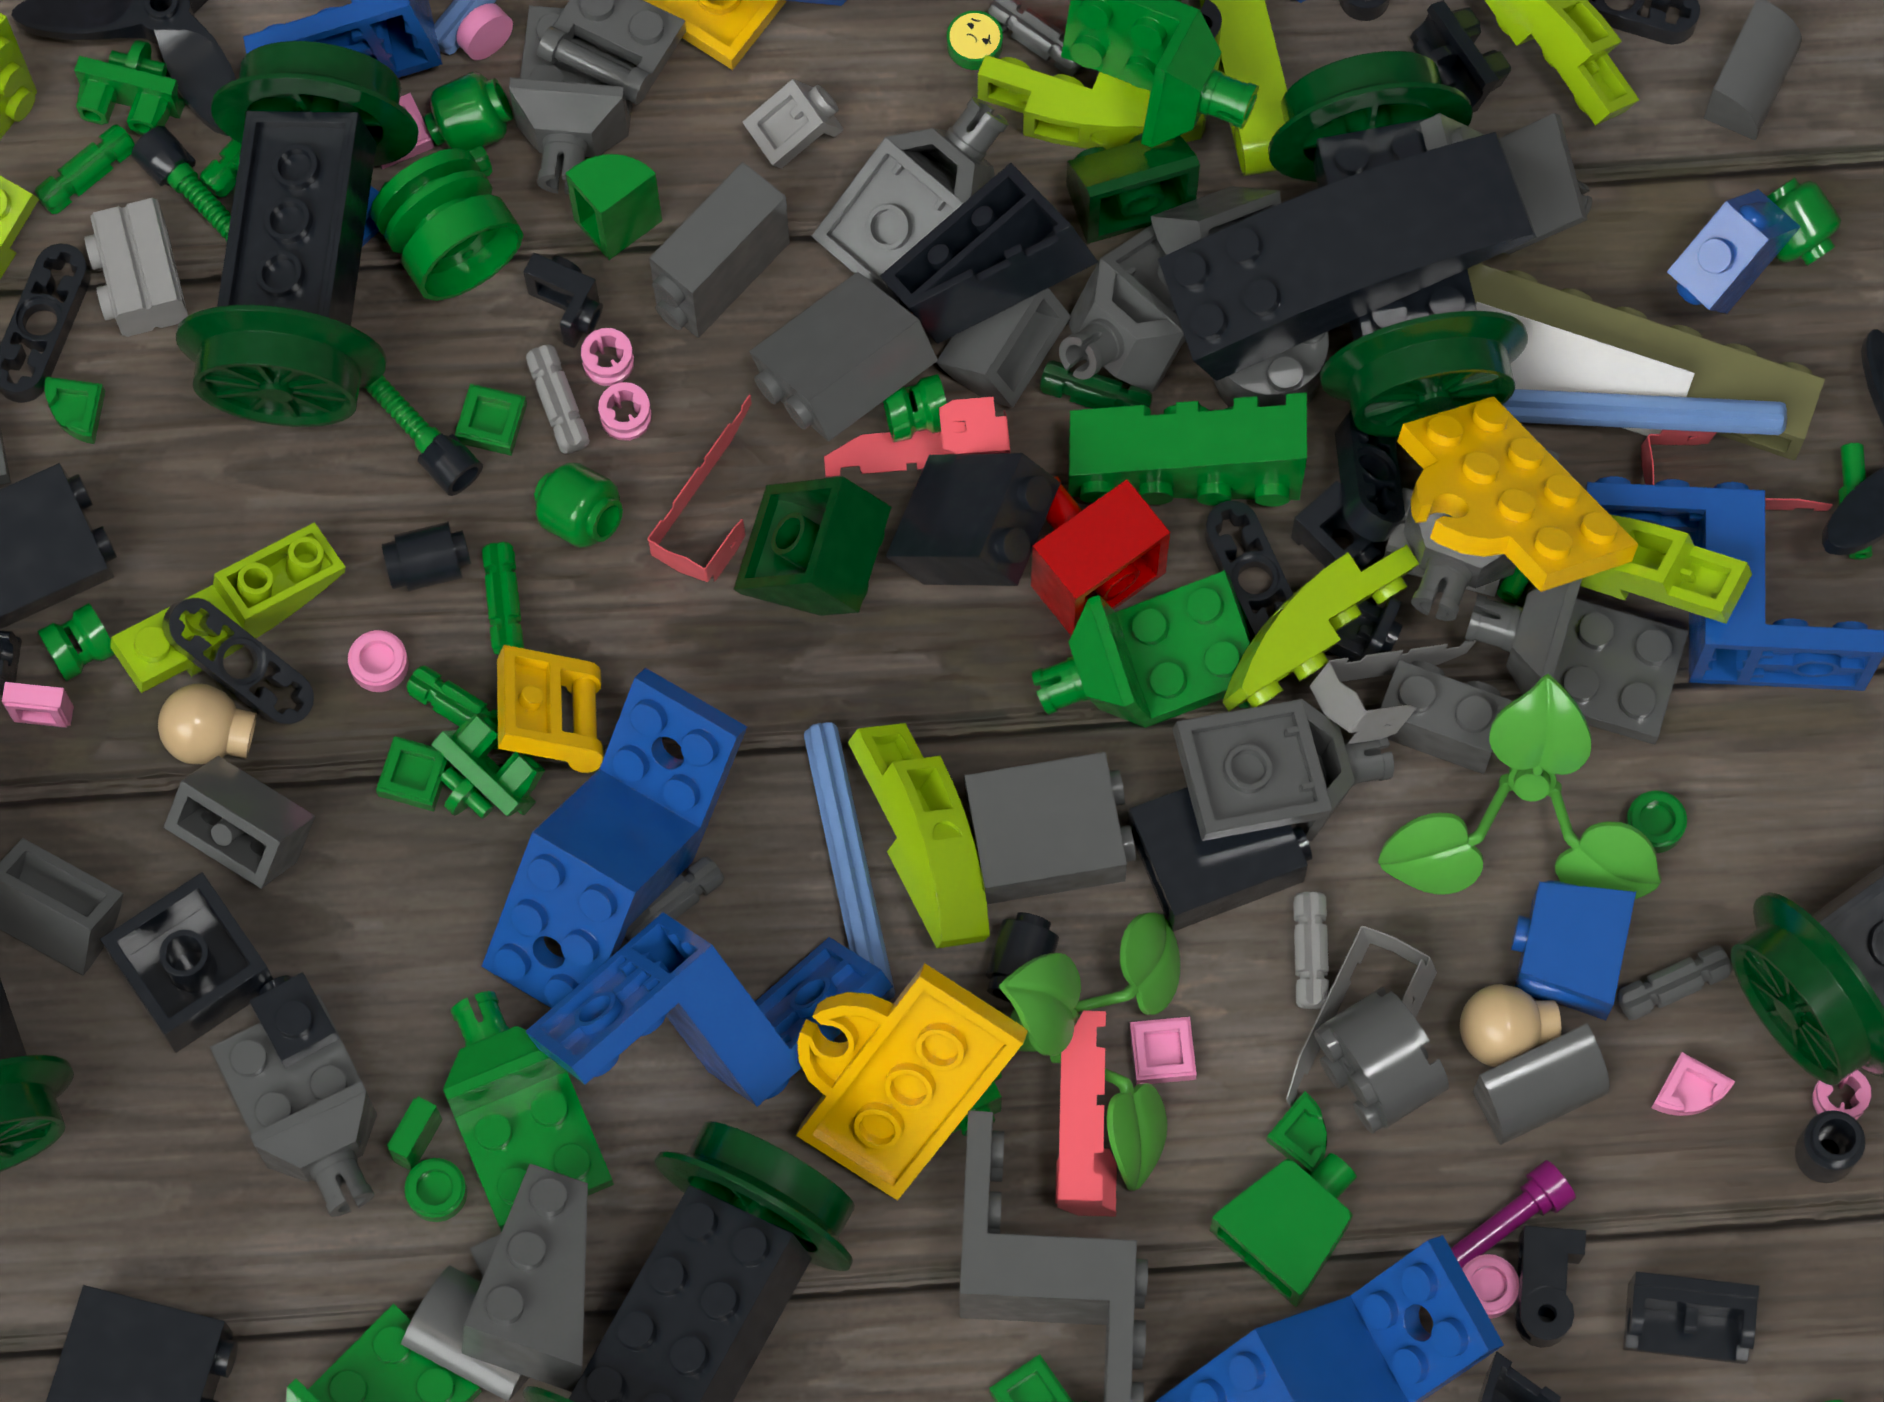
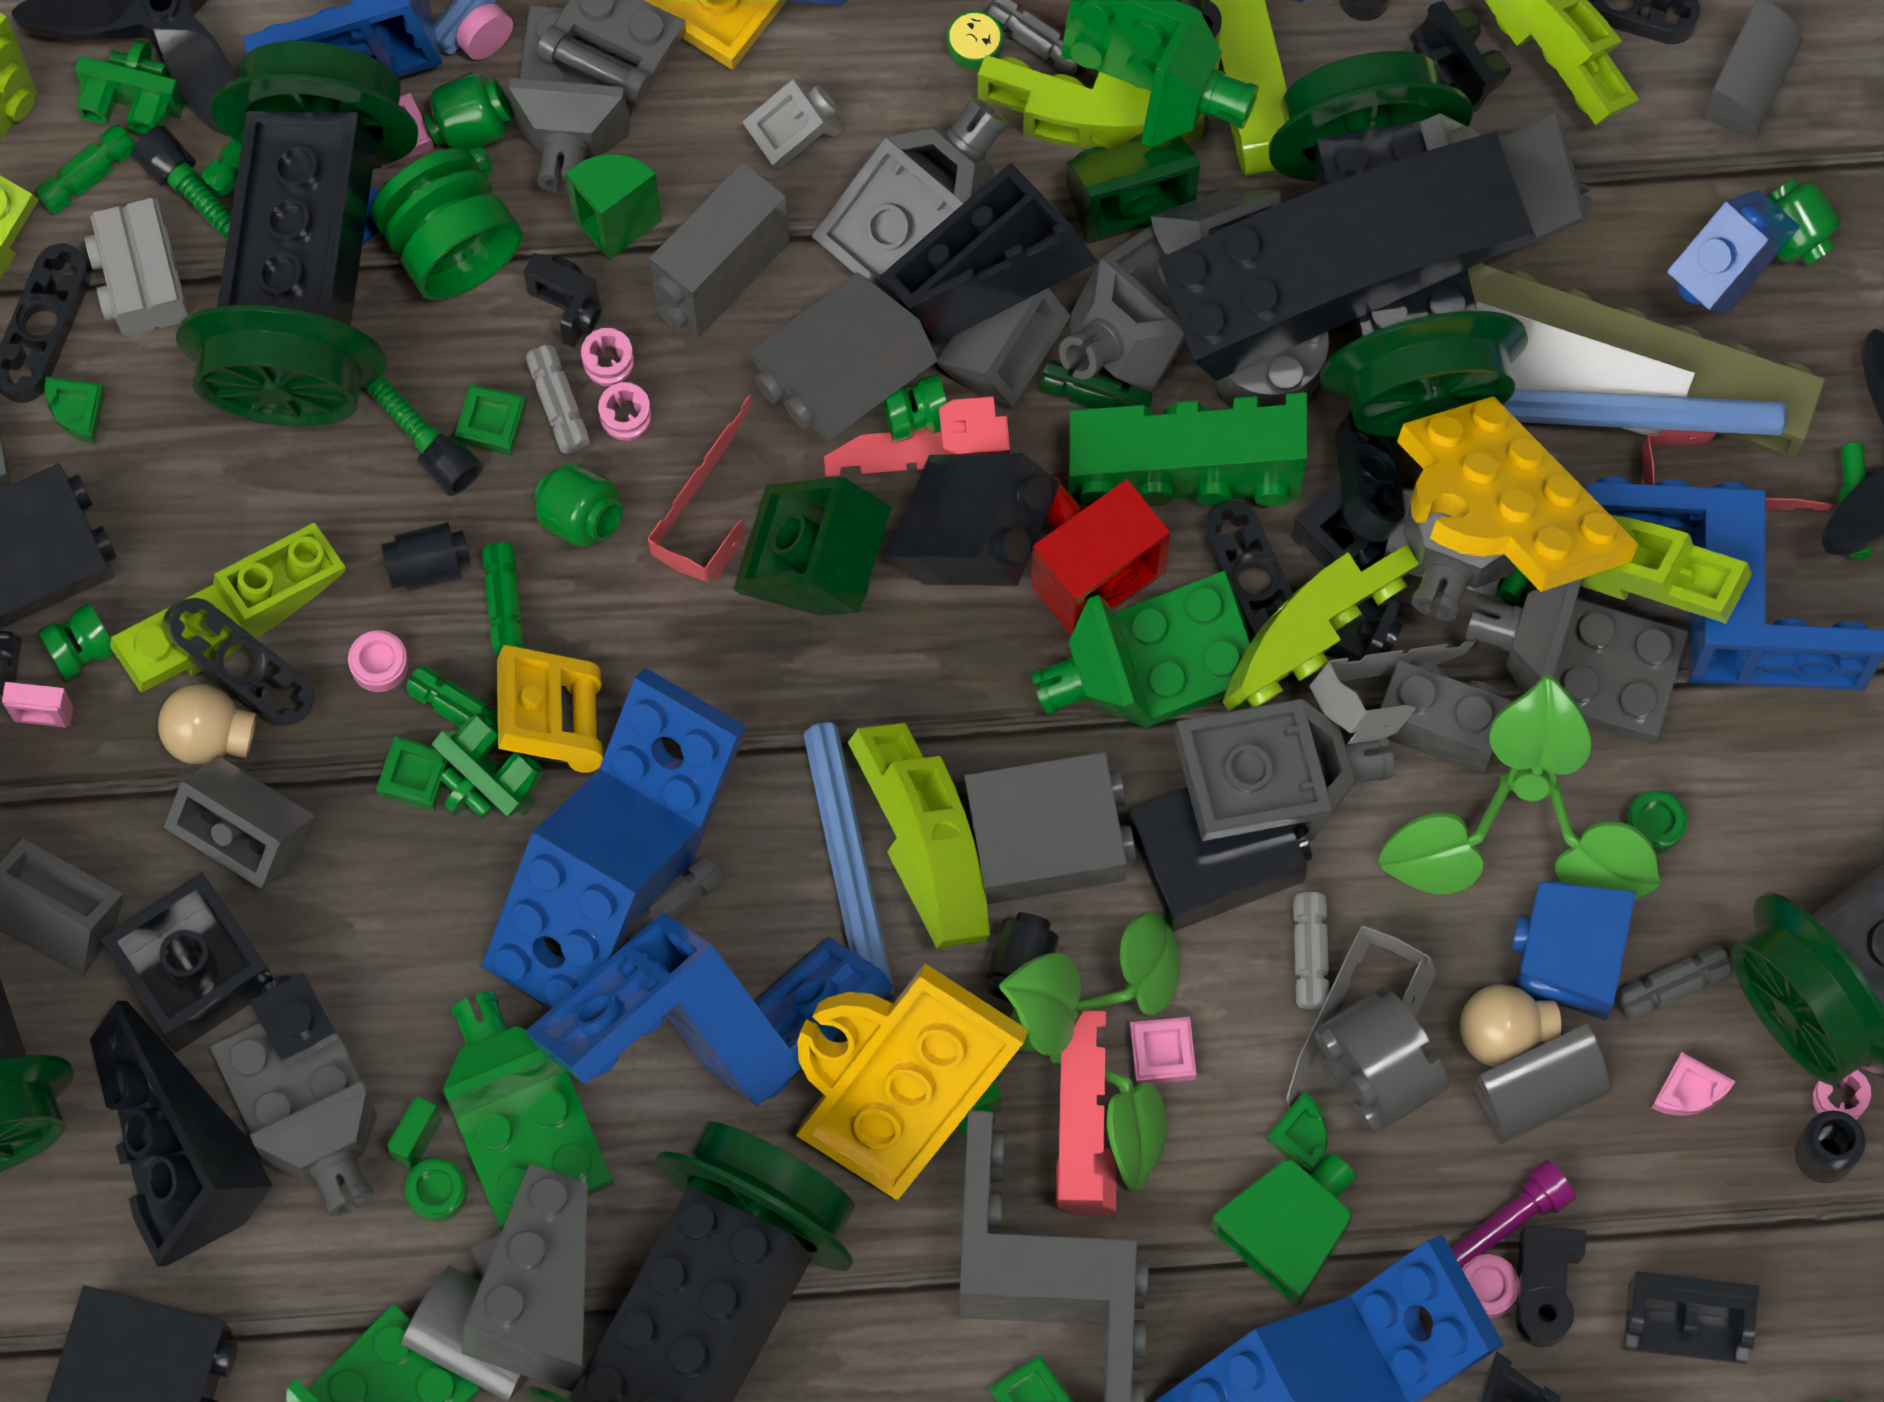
none -> black wedge [90,1001,273,1267]

